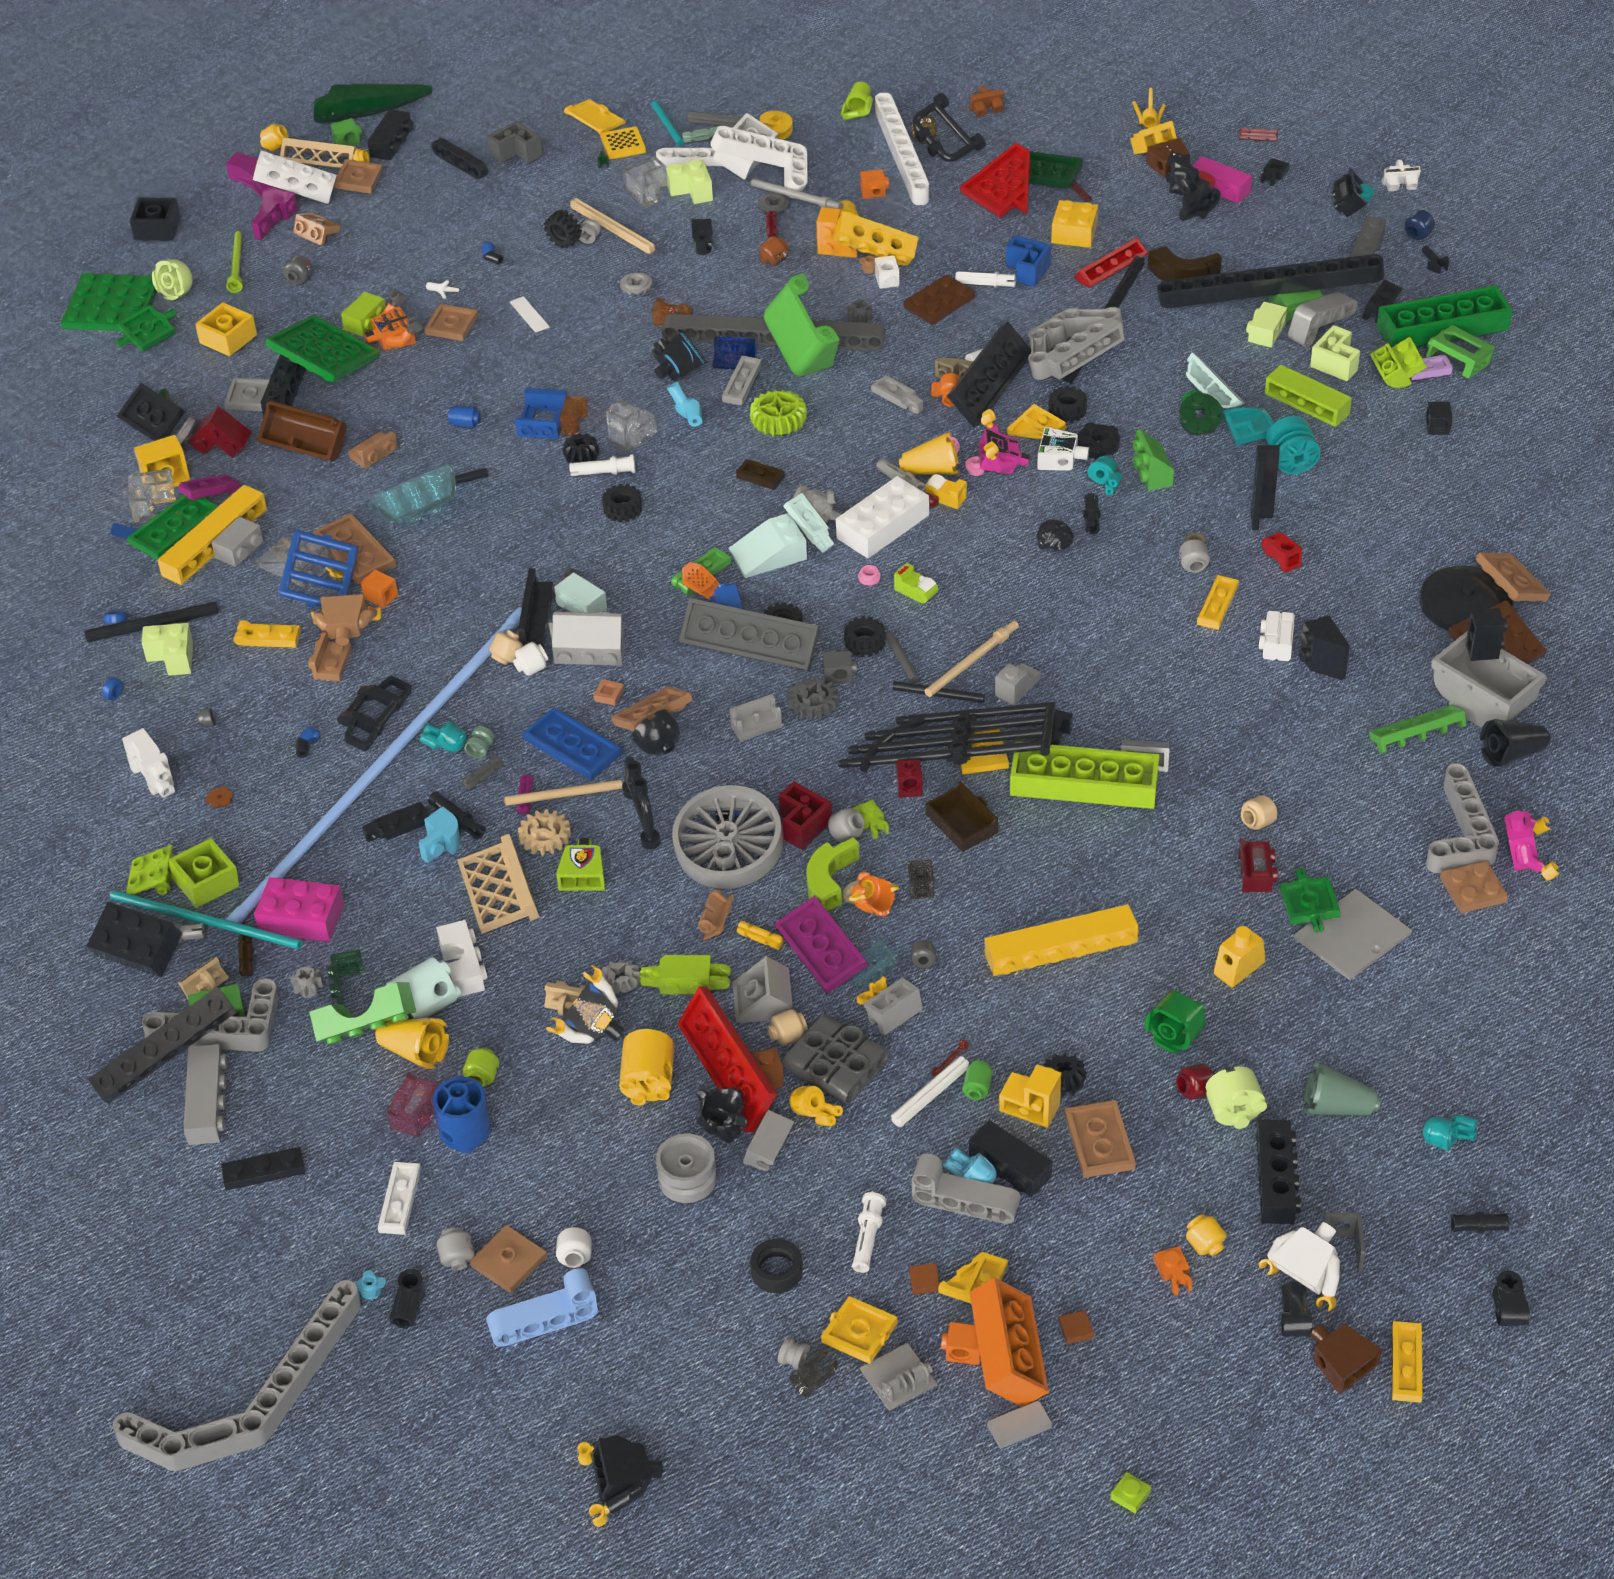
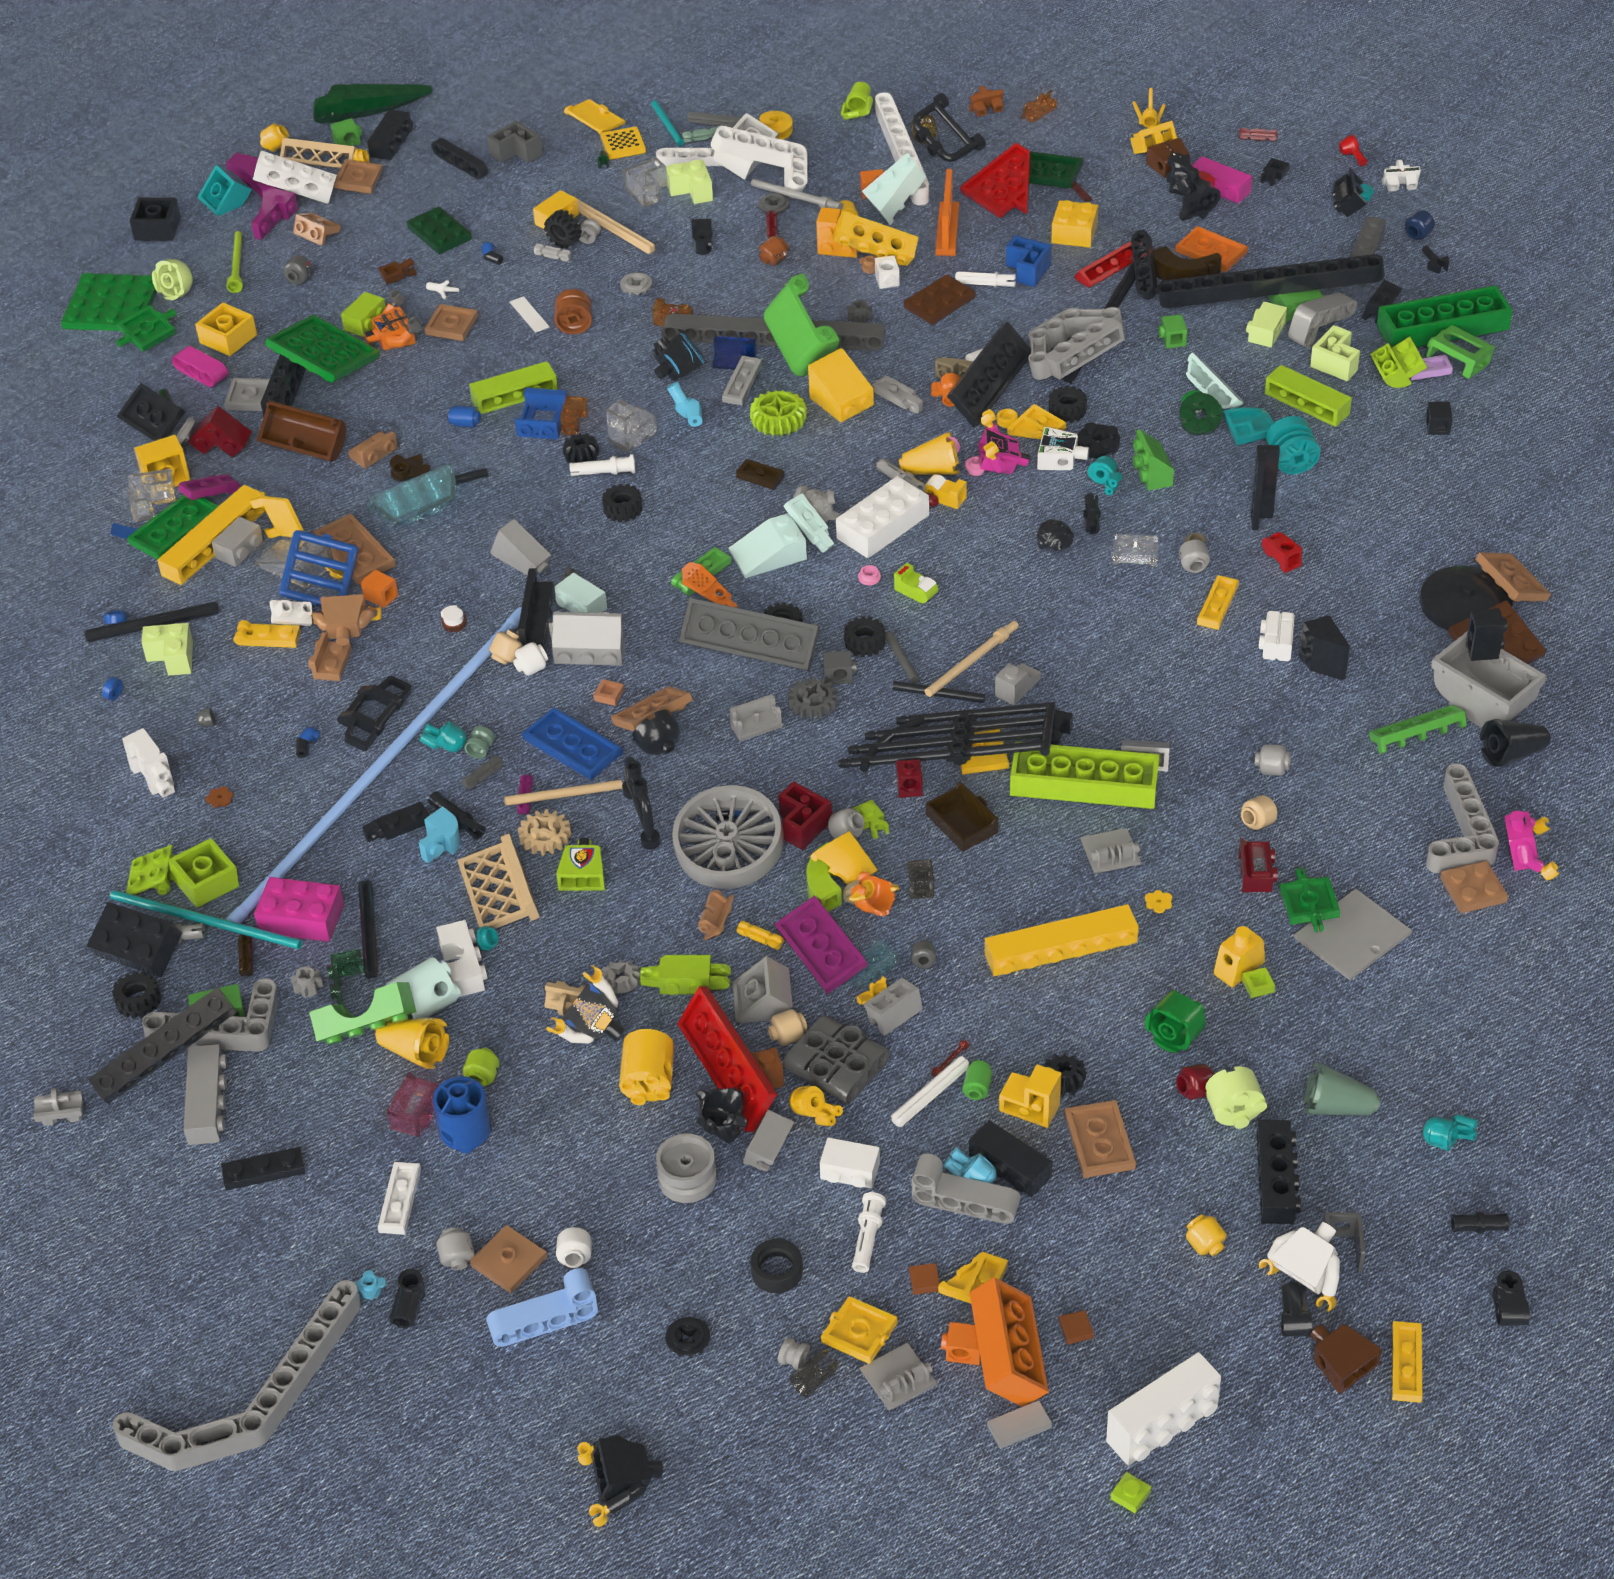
tan hips [178,957,229,999] -> none
blue brick [710,583,742,609] -> none
orange plate [1153,1246,1193,1296] -> none
none -> light grey hips [33,1088,83,1126]
none -> black tyre [112,971,161,1019]
none -> dark pink beam [172,346,228,387]
none -> teal slope [197,165,252,216]
none -> yellow flag [249,492,304,538]
none -> white hips [270,600,312,626]
none -> black axle [359,880,378,979]
none -> reddish brown plate [378,258,417,285]
none -> dark brown plate [390,454,431,481]
none -> dark green plate [406,206,472,255]
none -> white piece [441,605,467,632]
none -> lime brick [469,361,558,414]
none -> teal plate [476,926,499,951]
none -> light grey slope [490,519,551,576]
none -> yellow brick [533,190,579,229]
none -> light grey axle [534,243,572,262]
none -> dark orange wheel [554,289,592,334]
none -> black gear [665,1317,710,1358]
none -> yellow slope [808,348,874,422]
none -> yellow slope [810,831,878,885]
none -> white brick [820,1138,880,1188]
none -> light aqua wedge [862,153,926,225]
none -> orange fence [935,169,959,256]
none -> yellow tile [997,409,1018,428]
none -> clear orange hinge [1020,90,1058,122]
none -> light grey hinge [1080,828,1142,874]
none -> white brick [1106,1352,1221,1466]
none -> clear plate [1112,534,1159,567]
none -> black beam [1131,230,1158,300]
none -> yellow plant [1145,890,1172,914]
none -> bright green brick [1158,314,1187,348]
none -> orange tile [1175,226,1248,272]
none -> lime plate [1241,967,1275,998]
none -> light grey head [1255,744,1291,776]
none -> red bar [1339,134,1368,166]

